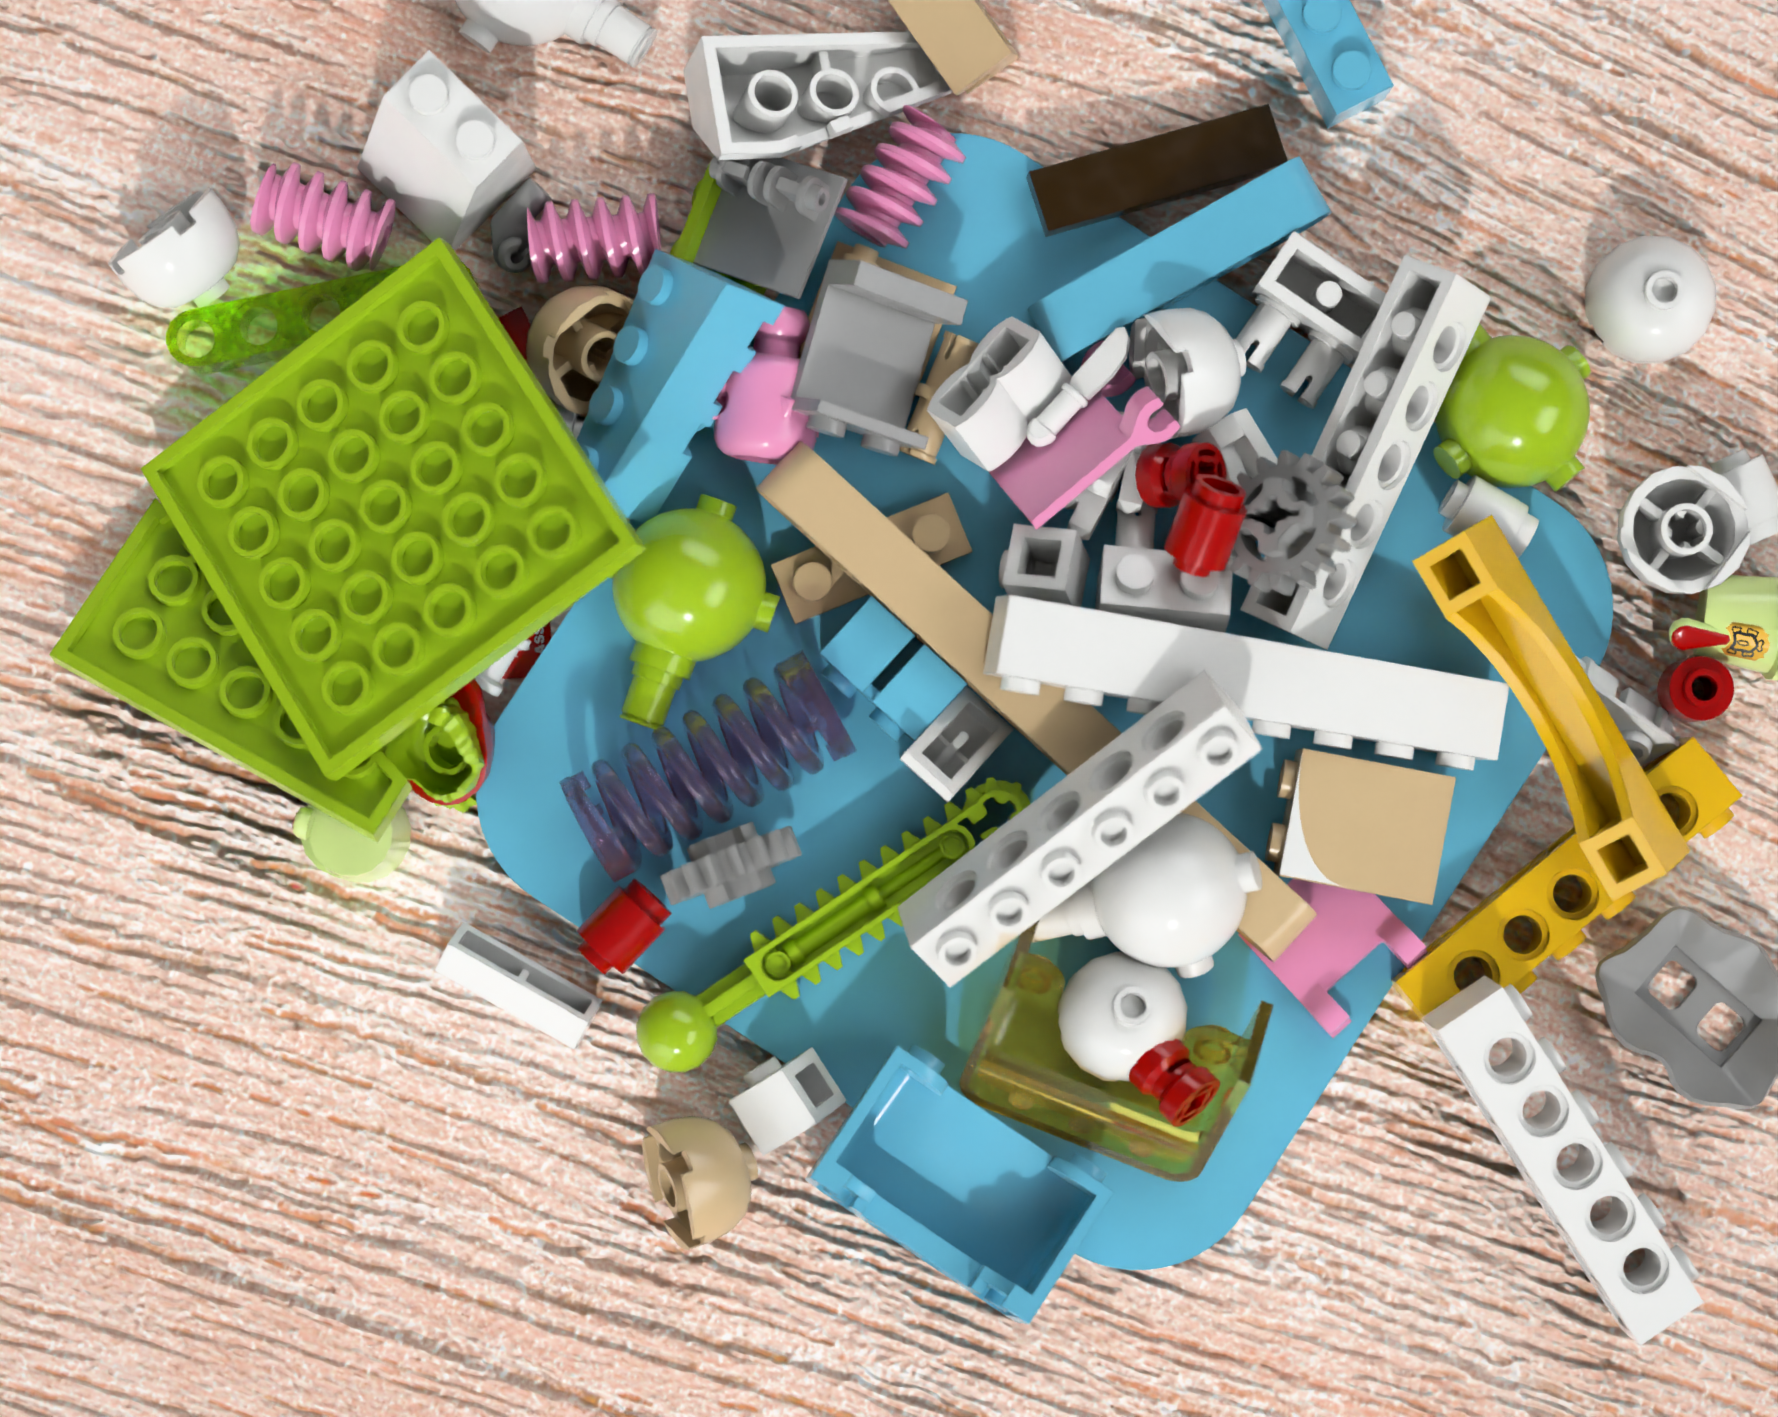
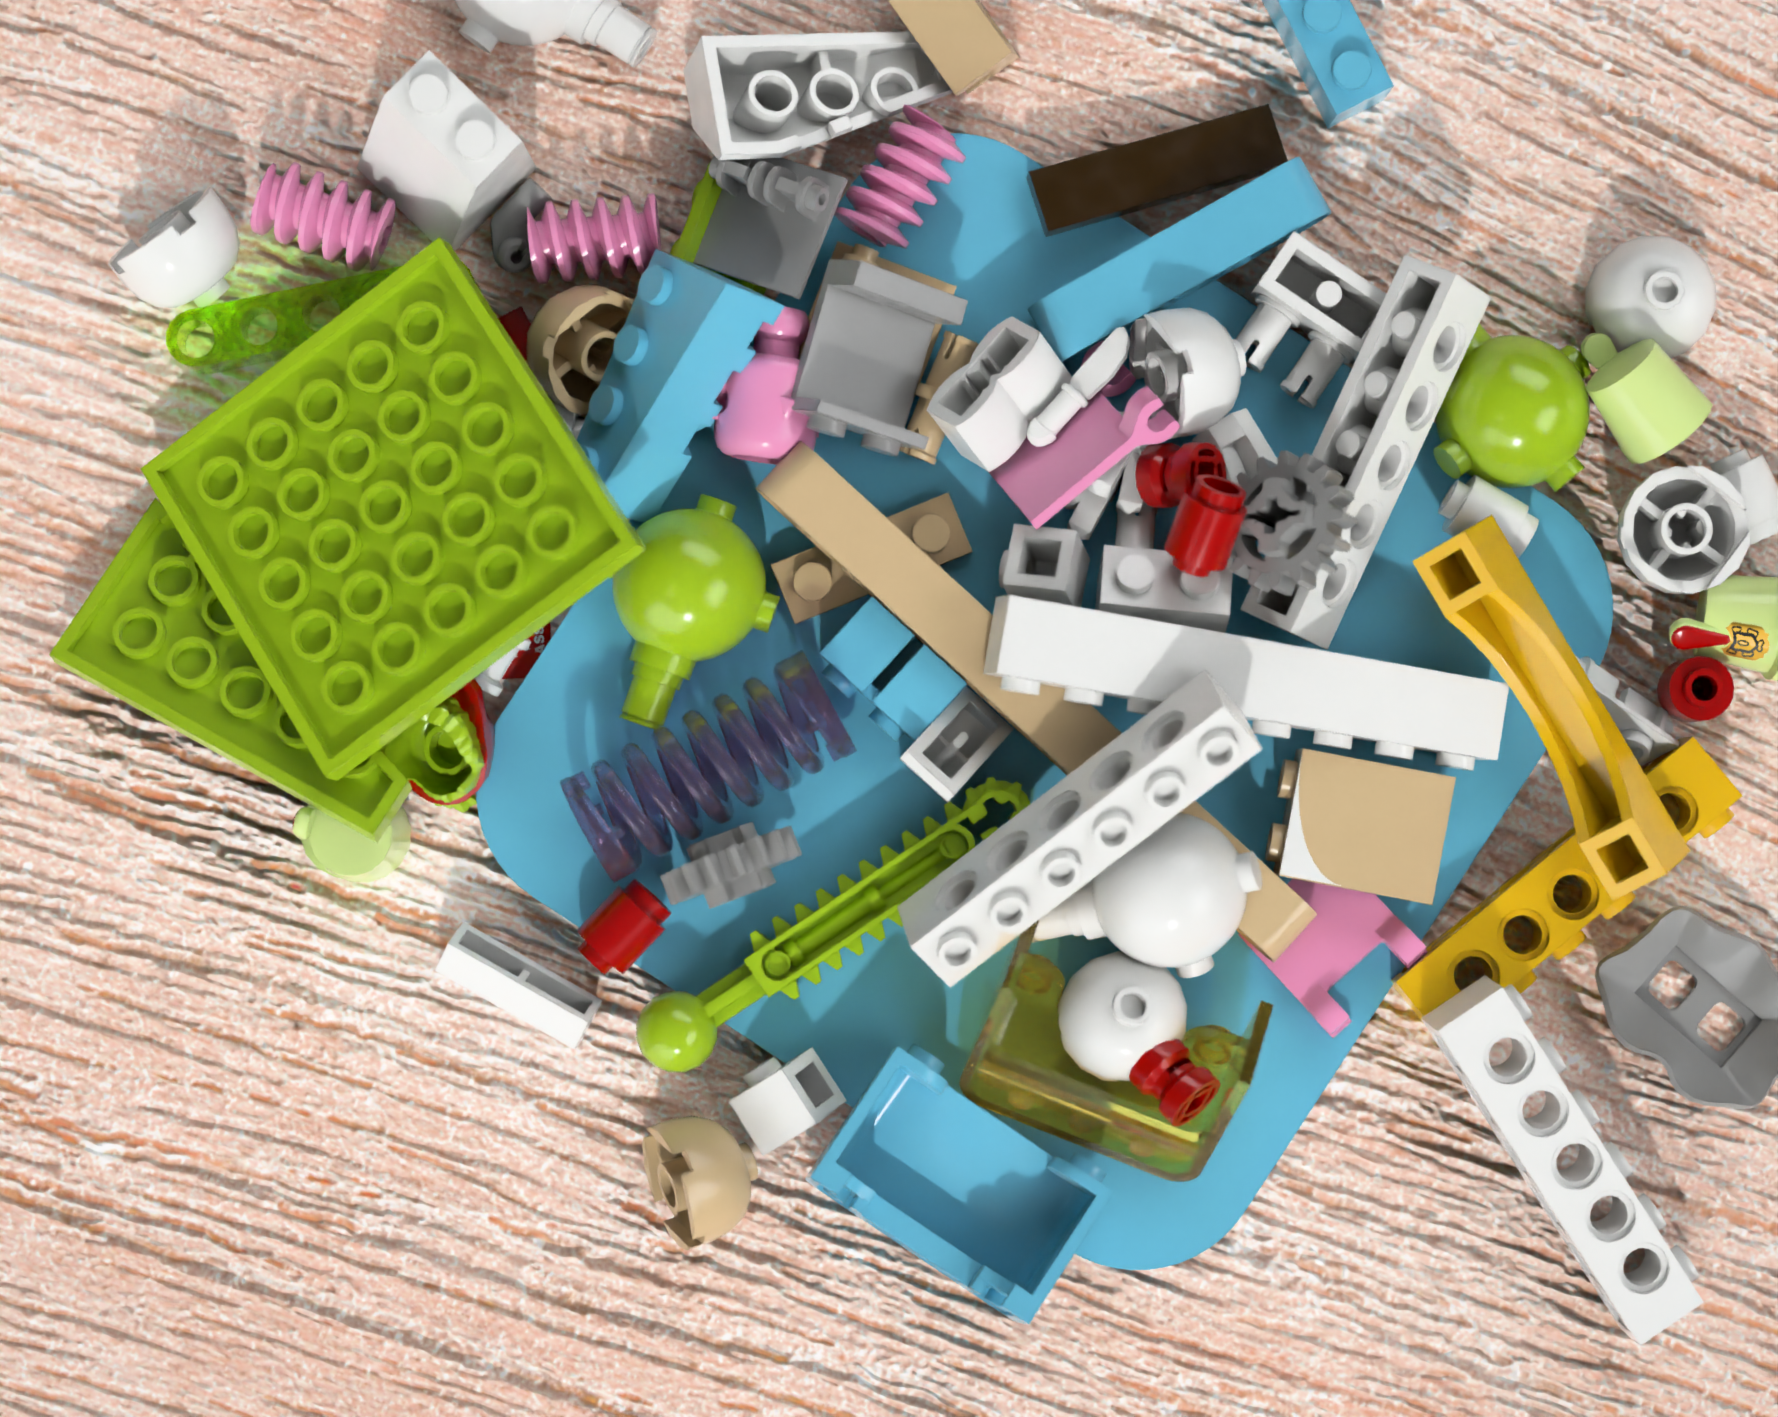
none -> yellowish green hat [1581,333,1713,464]

